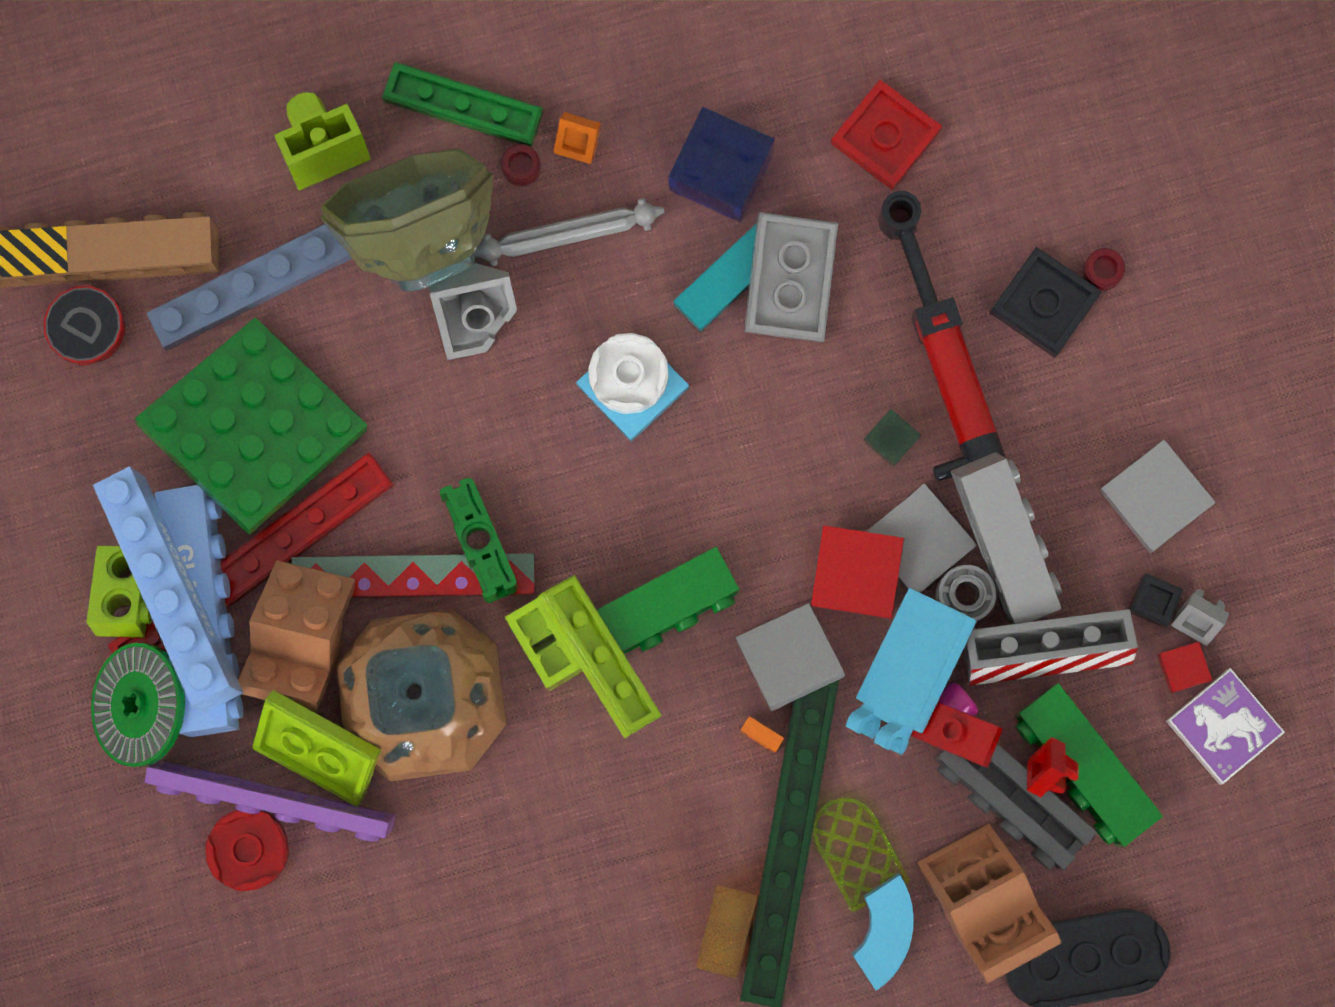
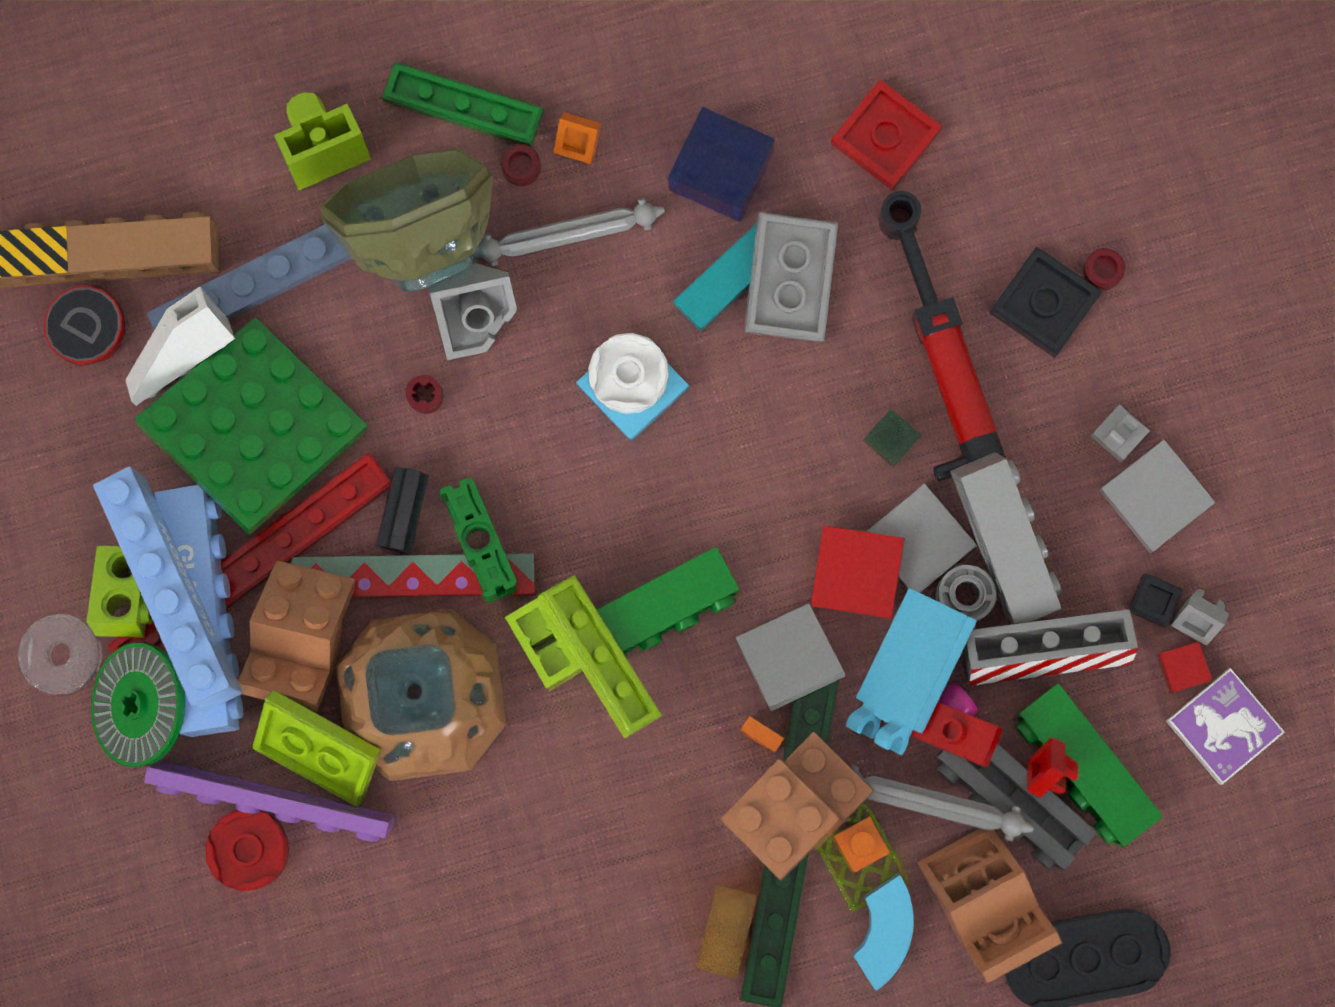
none -> clear tile [18,614,102,695]
none -> white slope [126,287,235,406]
none -> black axle [376,467,429,554]
none -> dark red bush [405,375,444,414]
none -> nougat bracket [720,731,874,880]
none -> orange plate [832,816,890,874]
none -> light grey wheel [851,765,1034,841]
none -> light grey tile [1091,404,1150,463]

